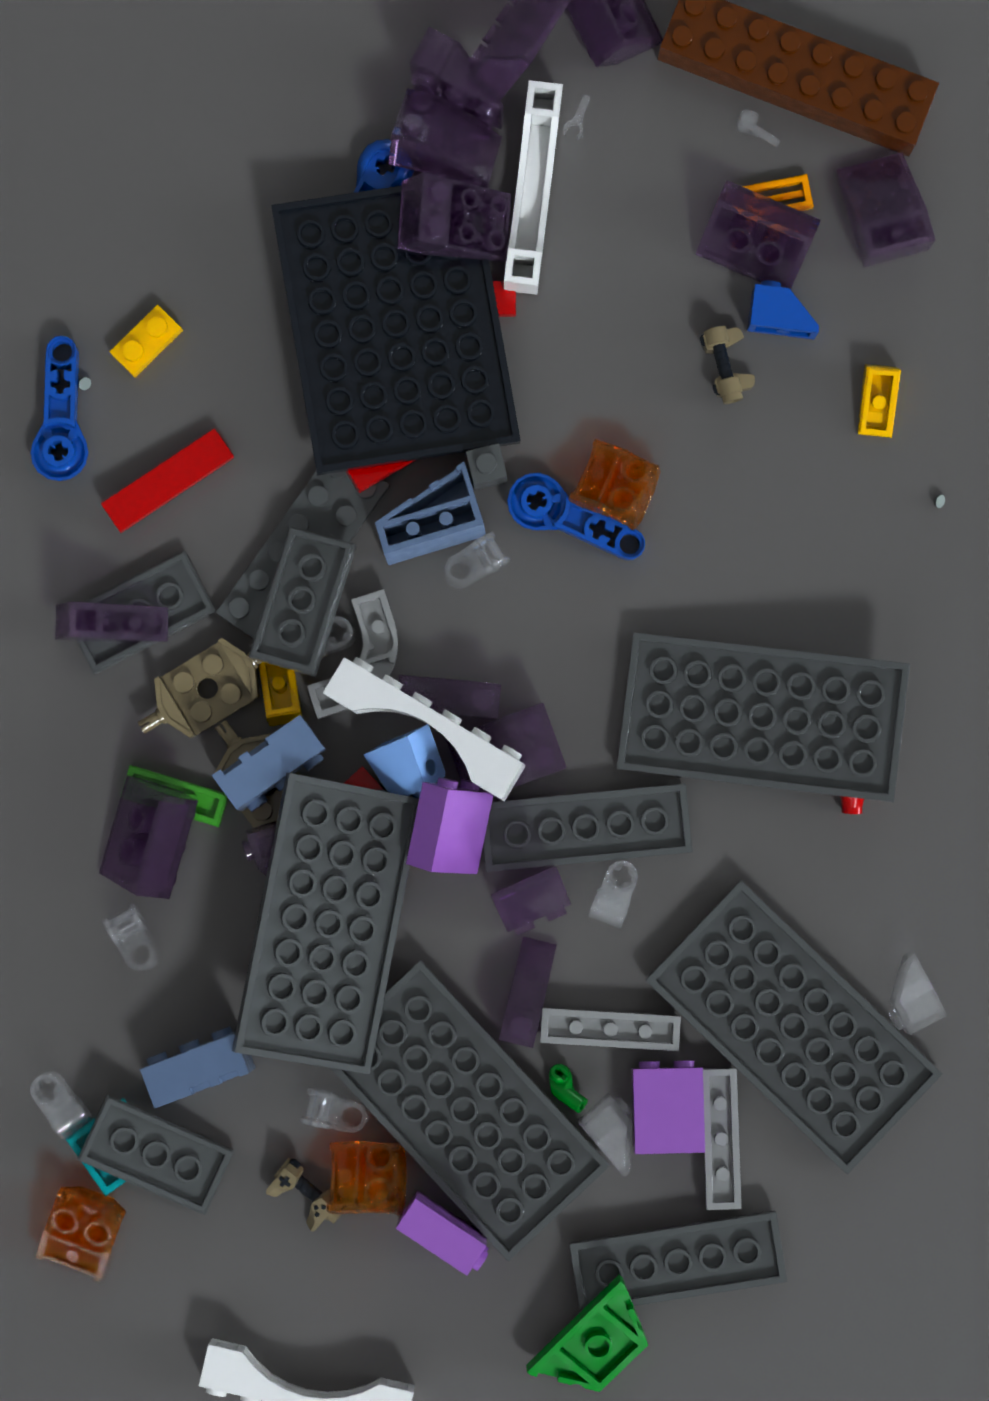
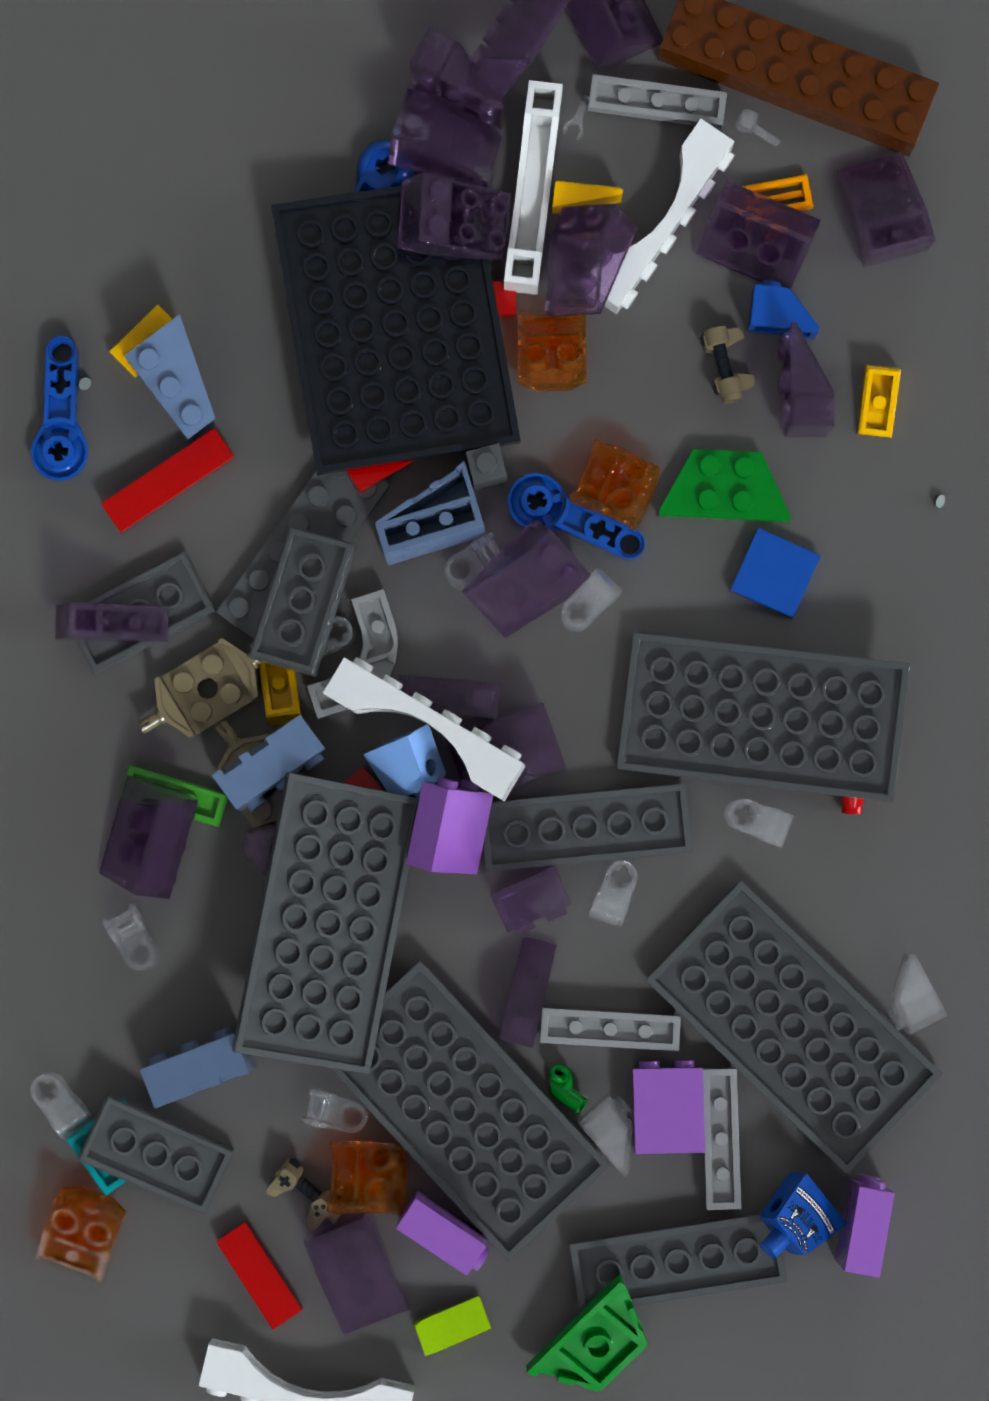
none -> sand blue wedge [124,314,216,440]
none -> red tile [216,1221,303,1329]
none -> clear purple slope [304,1210,409,1335]
none -> lime slope [414,1295,491,1356]
none -> clear purple slope [461,519,591,638]
none -> clear orange slope [517,311,587,391]
none -> clear purple slope [545,204,637,316]
none -> yellow slope [552,181,623,214]
none -> clear piece [561,567,623,632]
none -> white arch [583,119,735,315]
none -> light grey plate [588,74,727,129]
none -> green wing [658,449,791,523]
none -> clear piece [724,799,794,848]
none -> blue tile [730,528,821,619]
none -> blue torso [760,1172,847,1259]
none -> clear purple slope [778,322,835,437]
none -> medium lavender brick [836,1174,895,1278]

